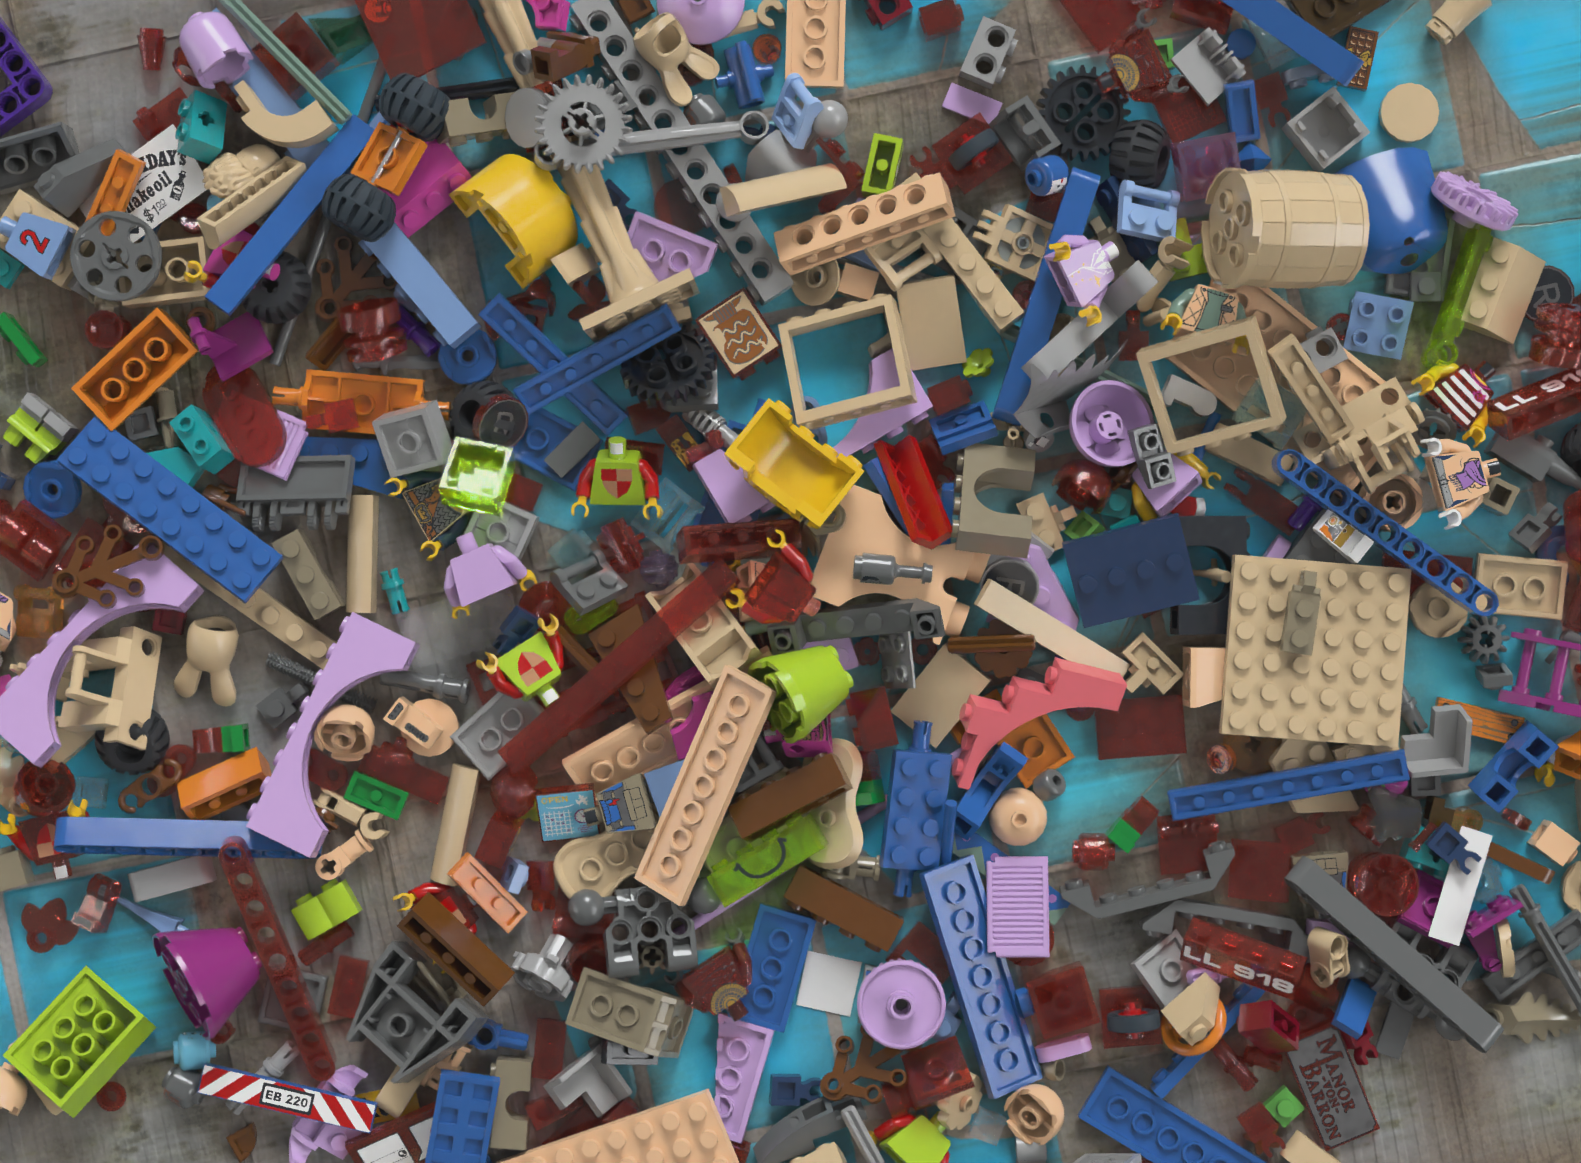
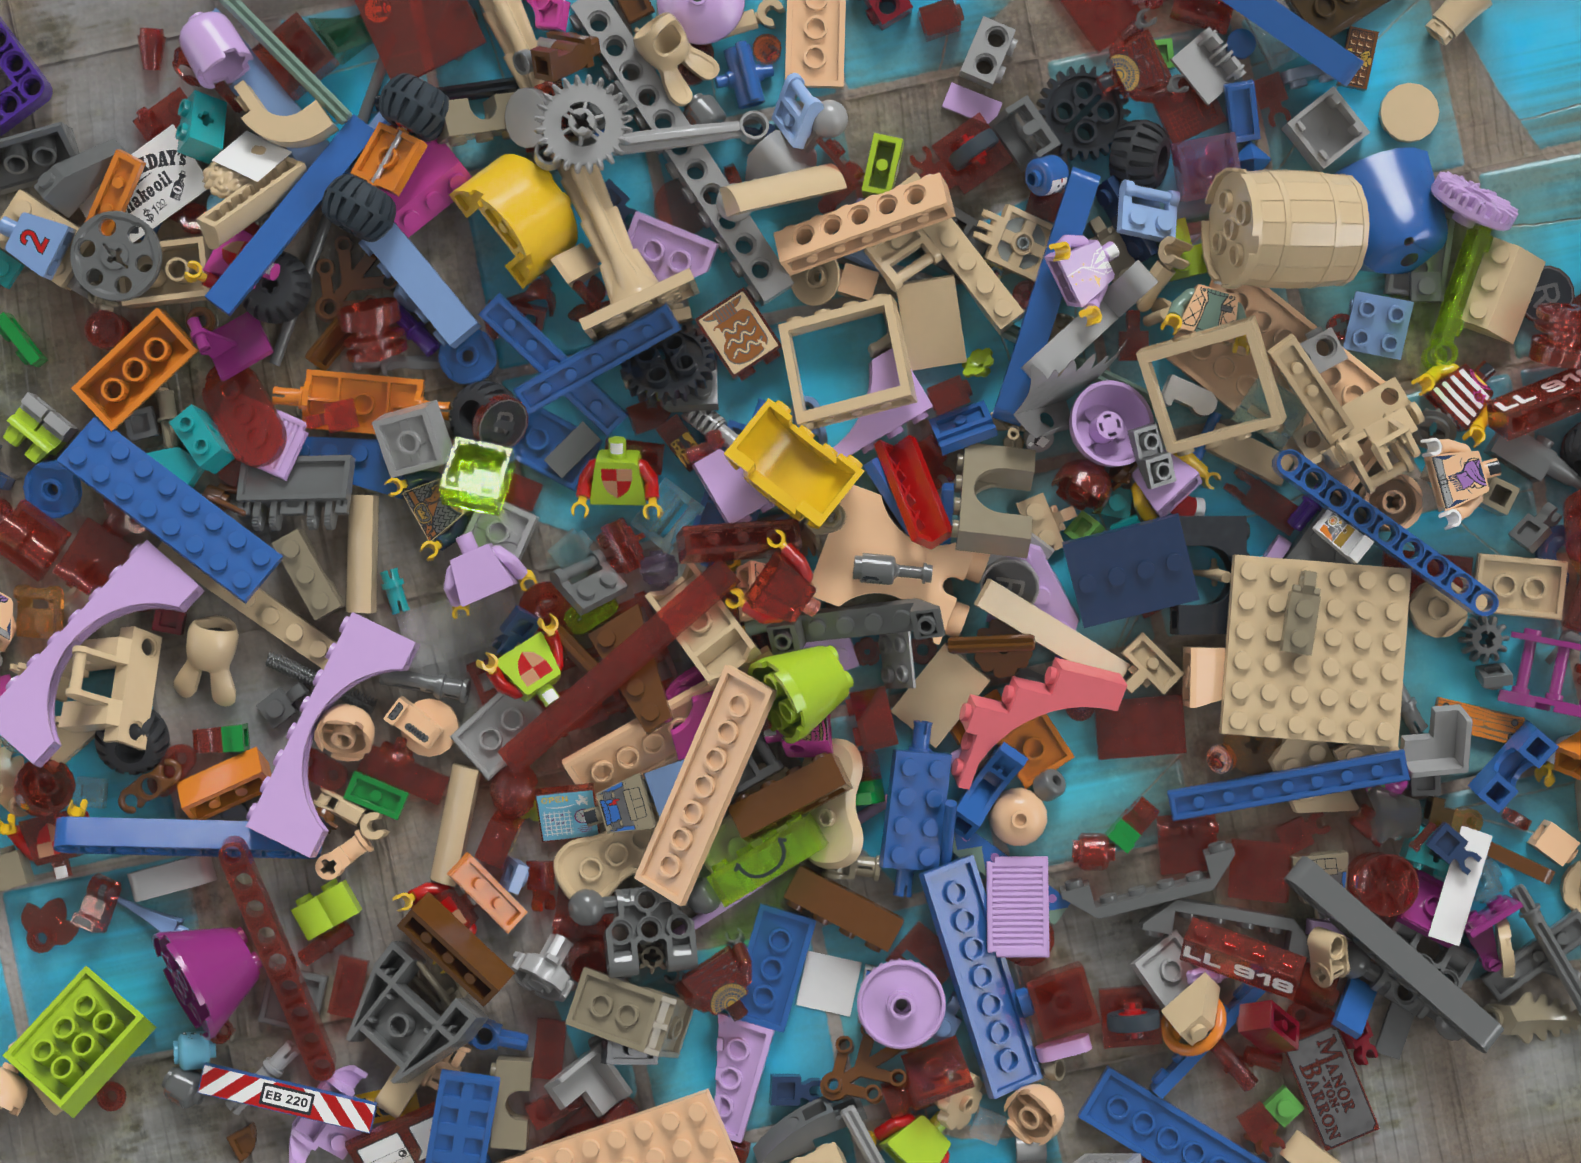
reddish brown plant [52,524,165,609] -> none
none -> white sticker [212,131,292,182]

